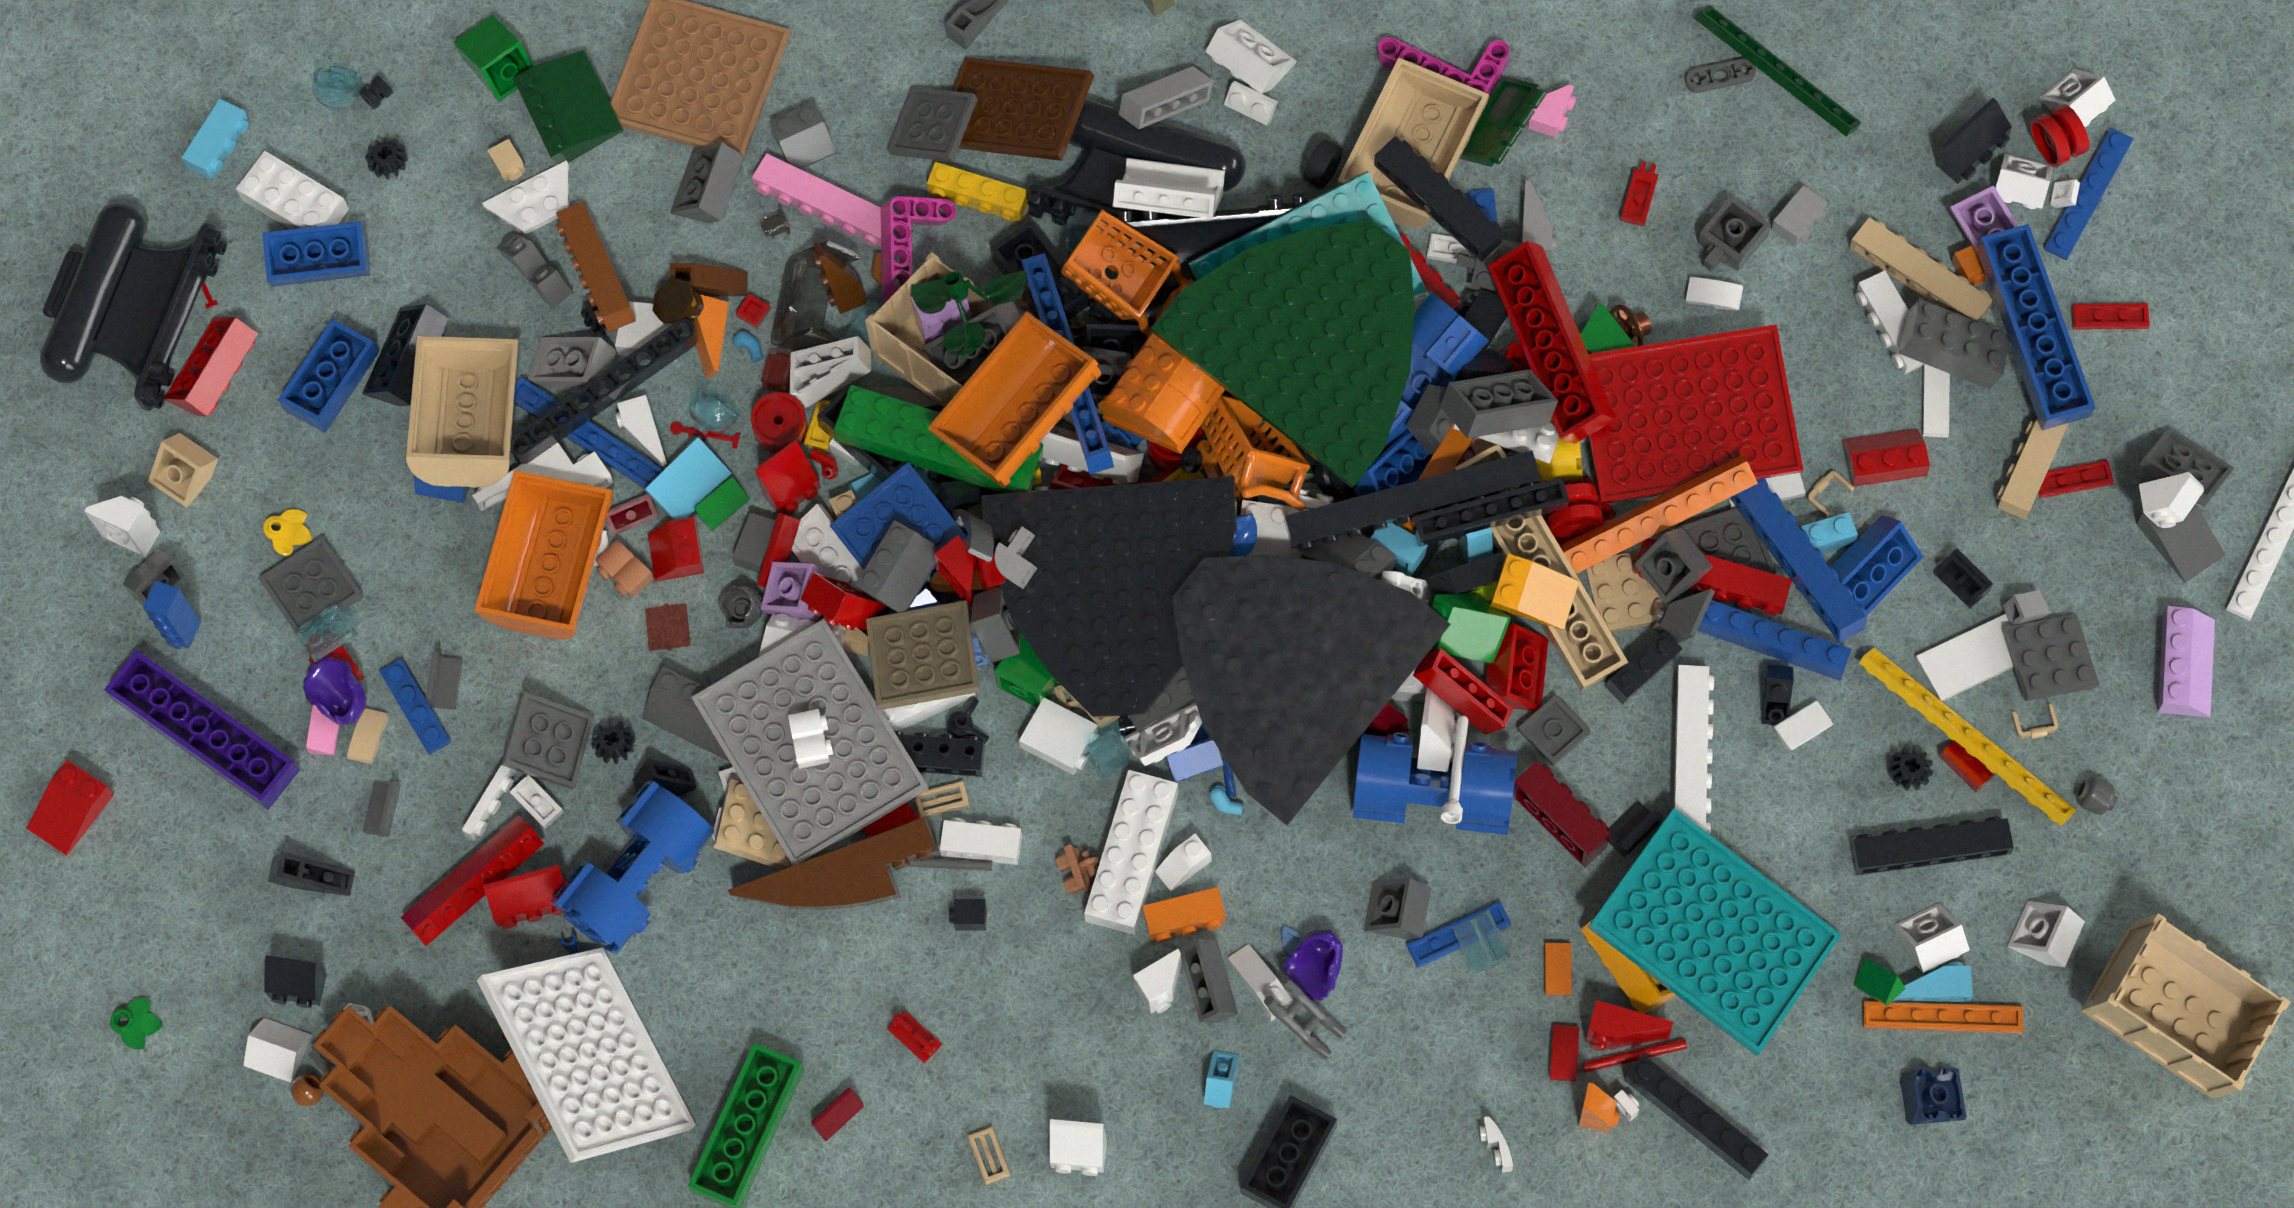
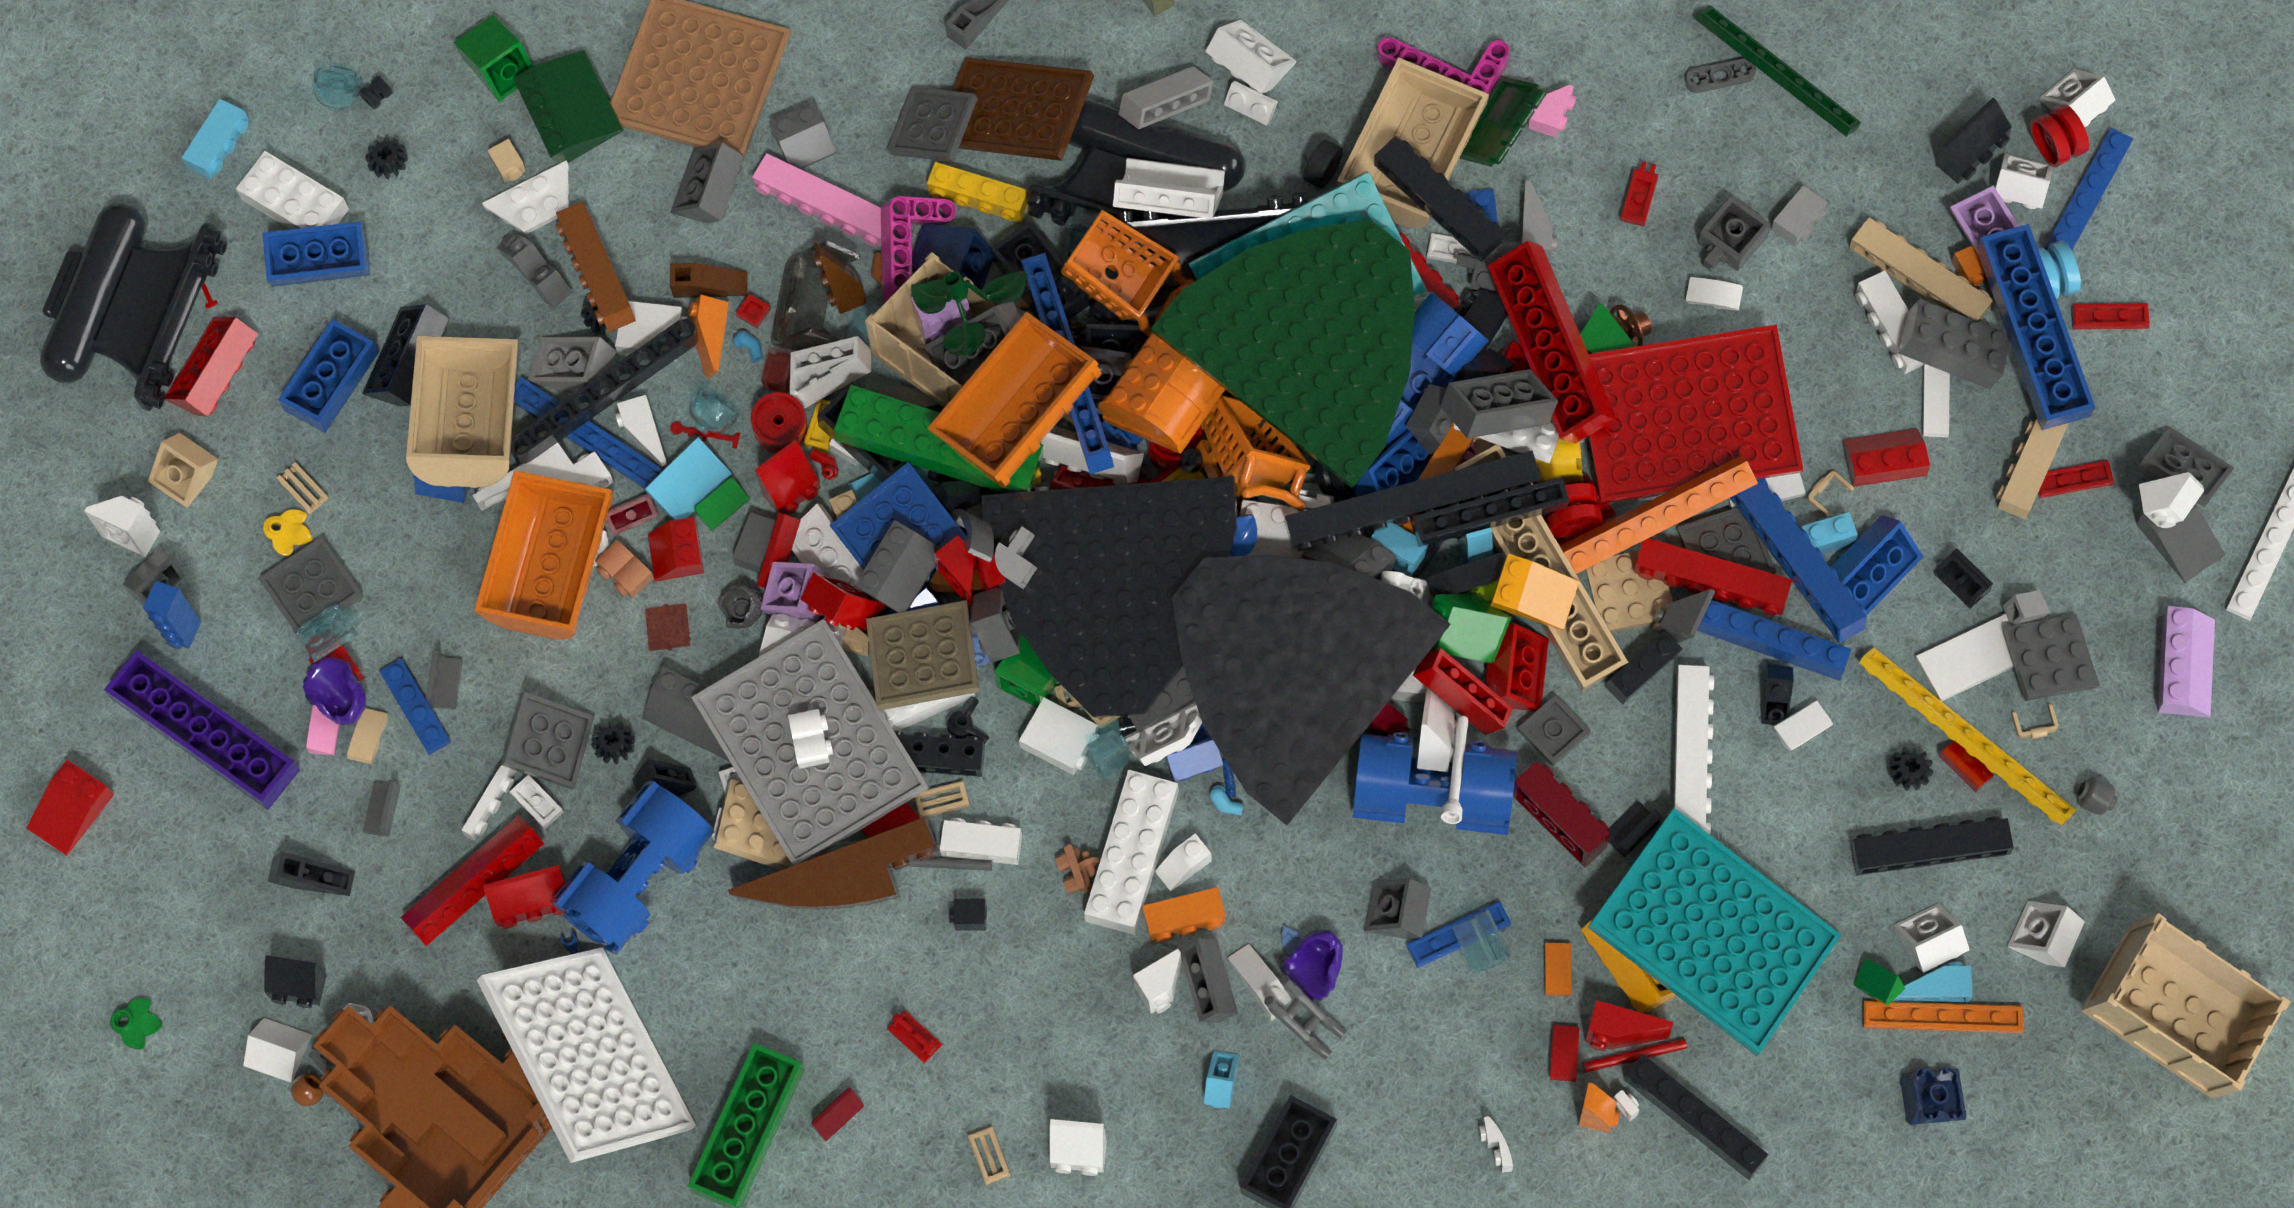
dark brown hat [652,278,704,324] -> none
clear smoke brick [760,208,791,240] -> none
dark grey slope [1634,528,1713,604] -> none
white tile [2050,179,2080,208] -> none
none -> tan tile [276,462,329,515]
none -> dark blue slope [912,224,993,291]
none -> medium azure wheel [2038,240,2081,299]

